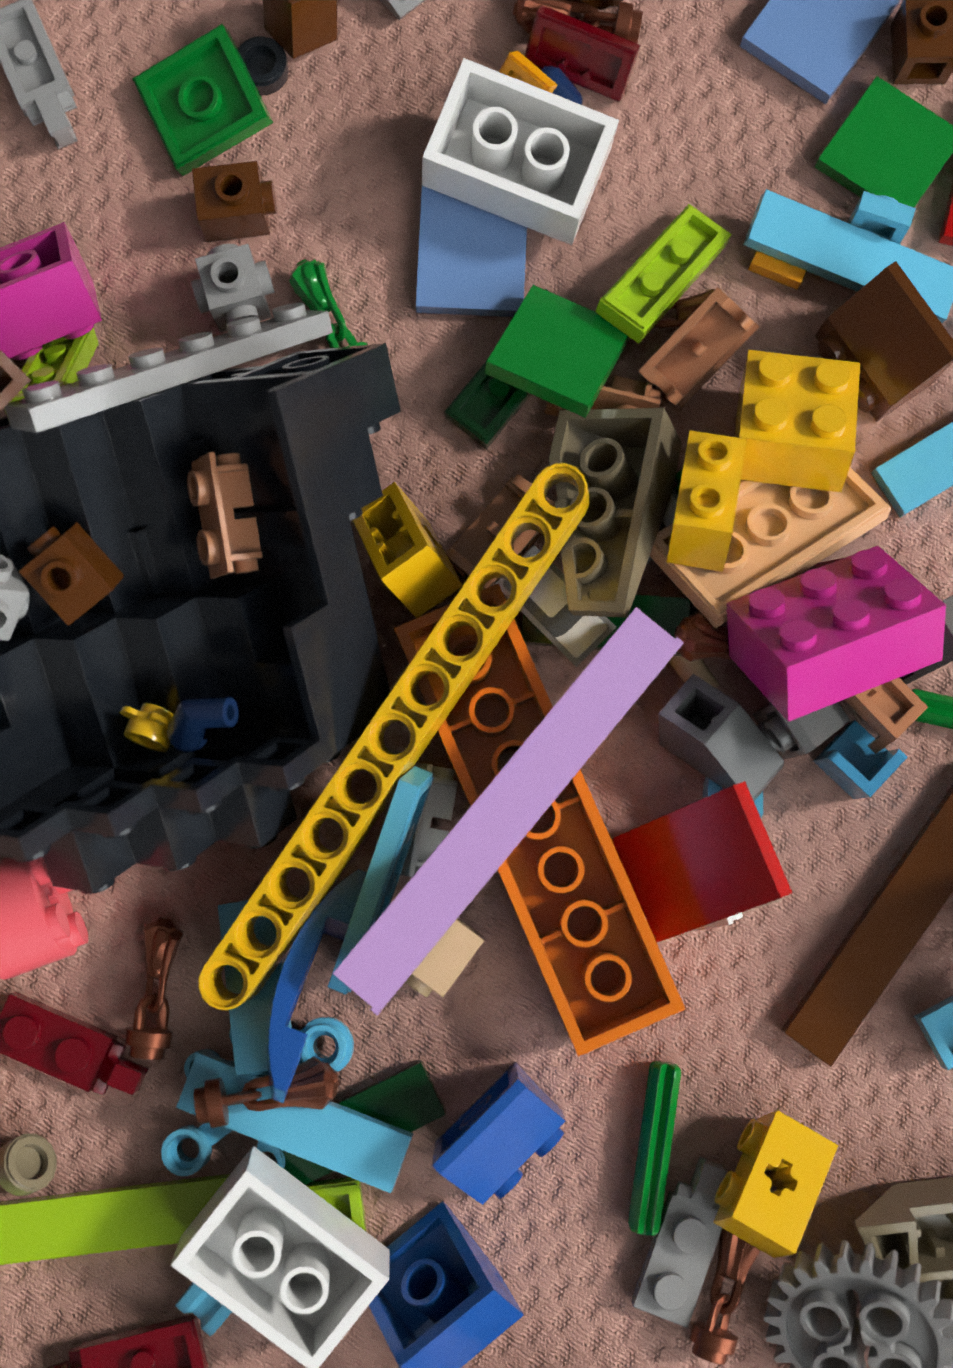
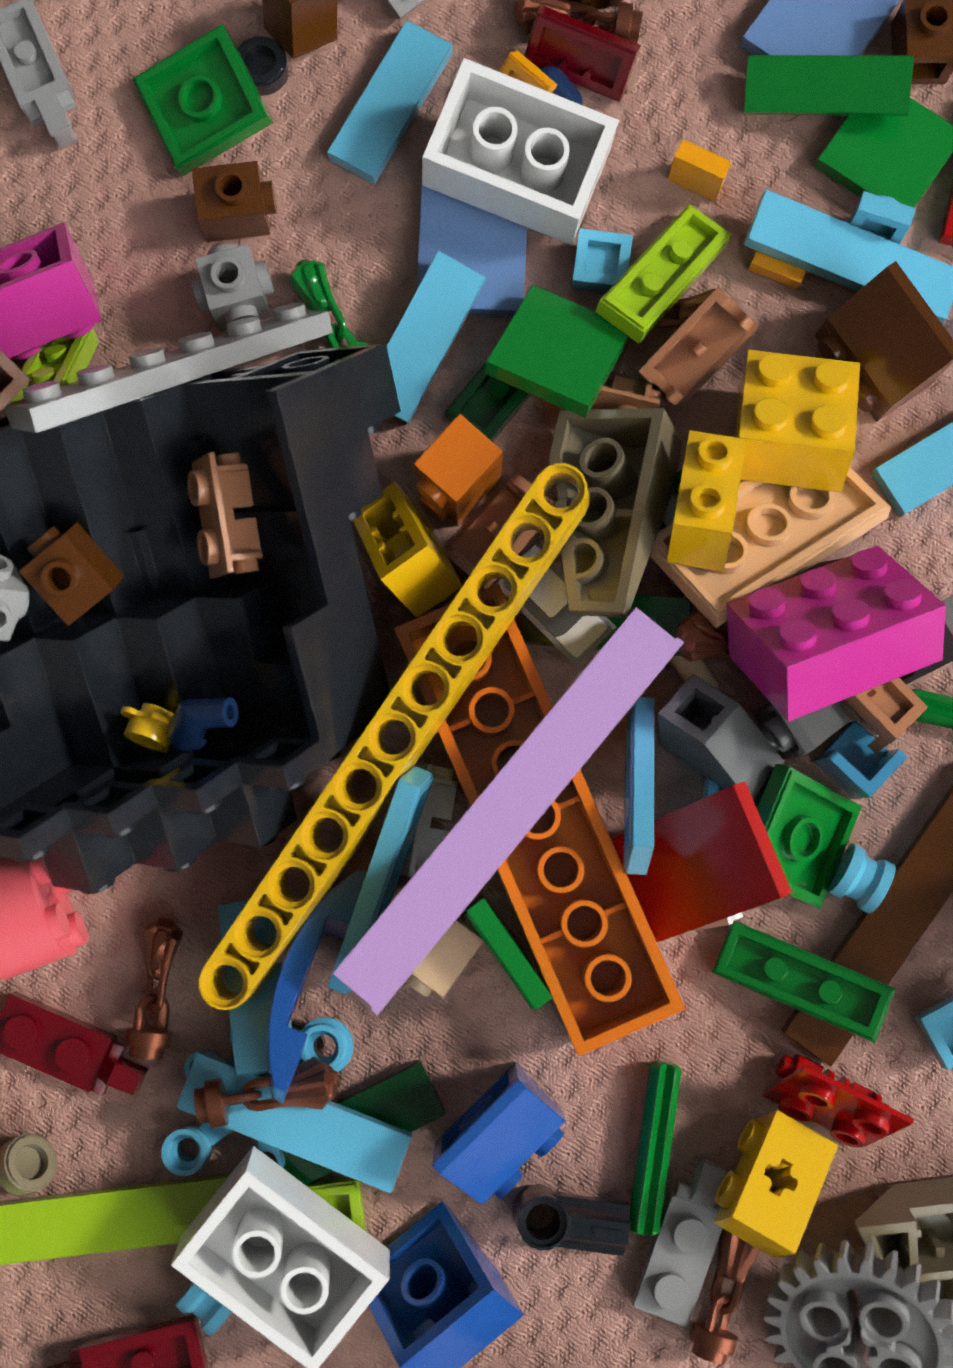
none -> medium azure tile [327,20,453,185]
none -> medium azure tile [387,250,486,424]
none -> orange brick [414,414,503,526]
none -> green tile [466,895,552,1010]
none -> black piece [512,1184,631,1256]
none -> medium azure plate [571,228,633,292]
none -> medium azure tile [623,697,654,875]
none -> light orange tile [667,140,731,202]
none -> green tile [712,921,896,1043]
none -> green tile [744,55,914,116]
none -> green tile [757,763,862,909]
none -> red hinge [763,1054,914,1147]
none -> medium azure wheel [827,843,896,914]

